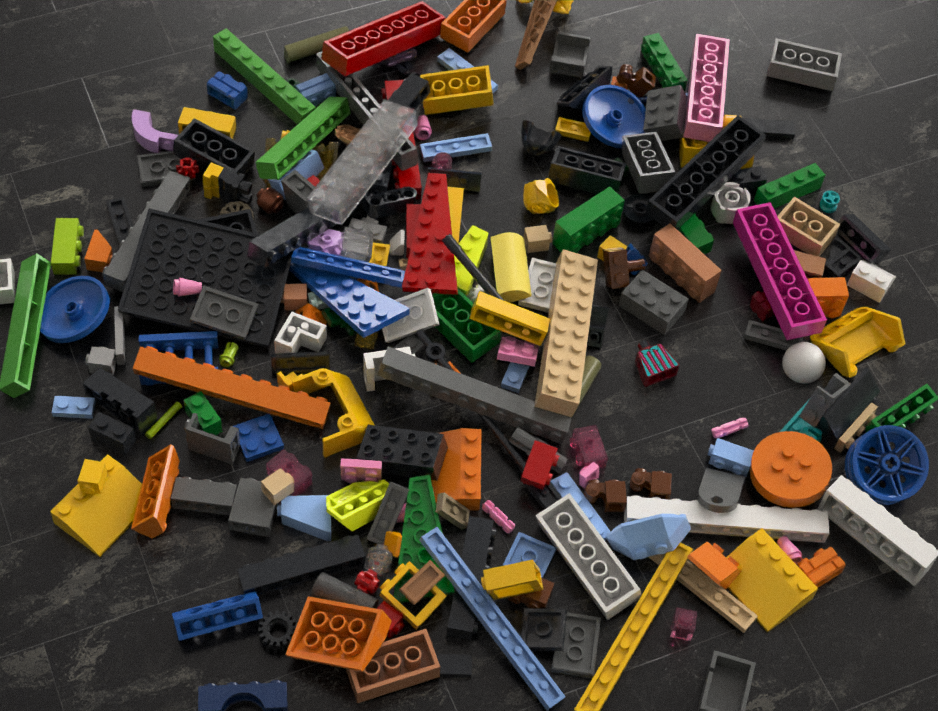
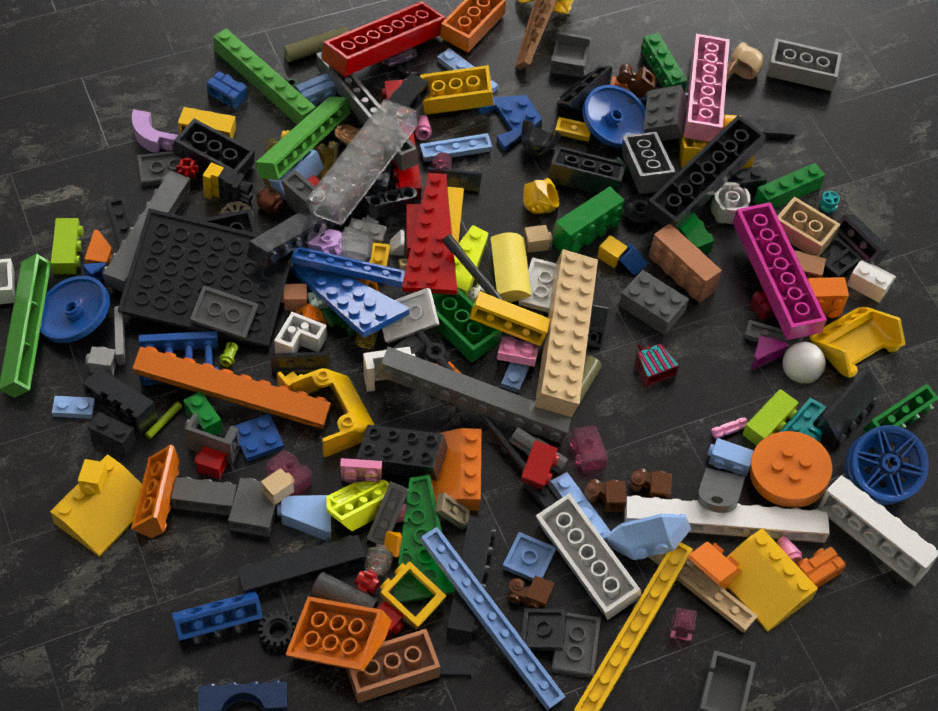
bright pink cone [173,278,202,297] -> none
medium nougat tile [399,560,445,605] -> none
yellow window [481,559,544,600] -> none
bright pink axle [482,500,515,534] -> none
bright pink plate [579,462,599,489] -> none
reddish brown brick [603,247,645,289] -> none
dark grey panel [799,373,851,428] -> none
tan plate [834,402,878,453] -> none
none -> blue slope [83,262,107,281]
none -> red brick [194,446,227,480]
none -> blue wing [475,95,542,151]
none -> tan piece [726,42,764,82]
none -> lime brick [742,389,799,445]
none -> magenta slope [751,335,788,370]

